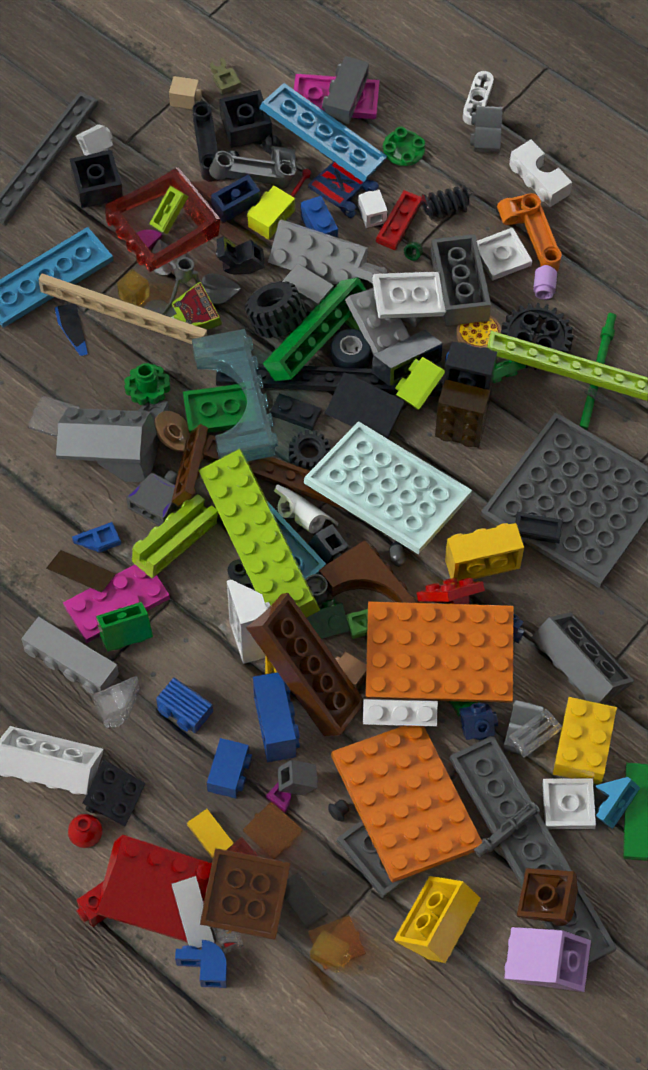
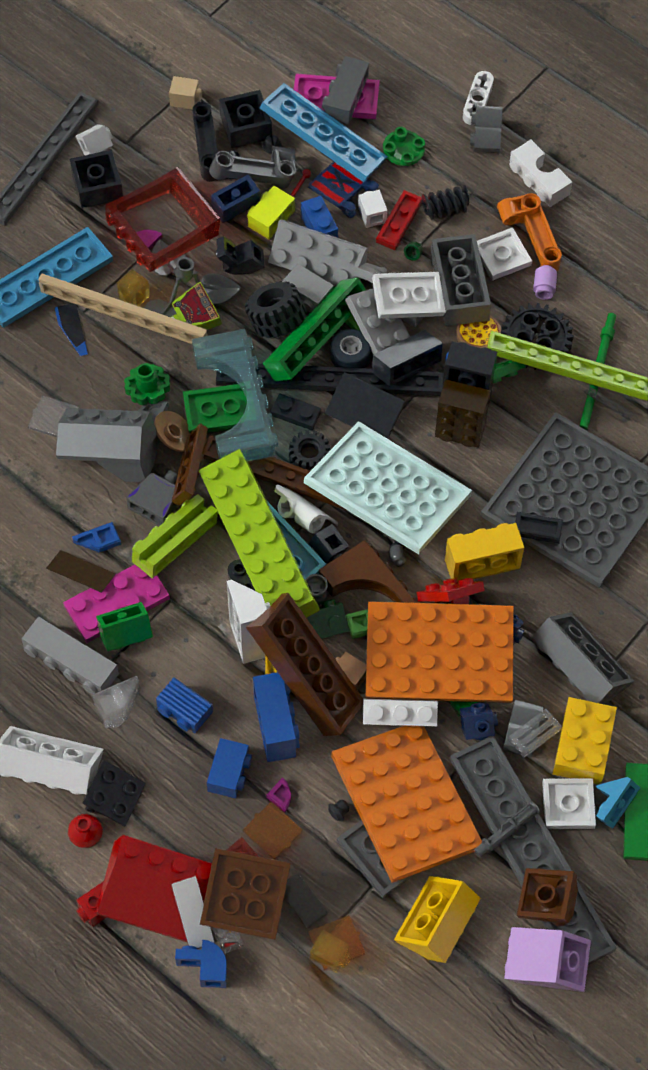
lime tile [149,186,189,234] -> none
yellow tile [187,809,236,859] -> none
olive plate [210,58,241,95] -> none
dark grey brick [278,760,318,796] -> none
lime slope [395,357,445,411] -> none

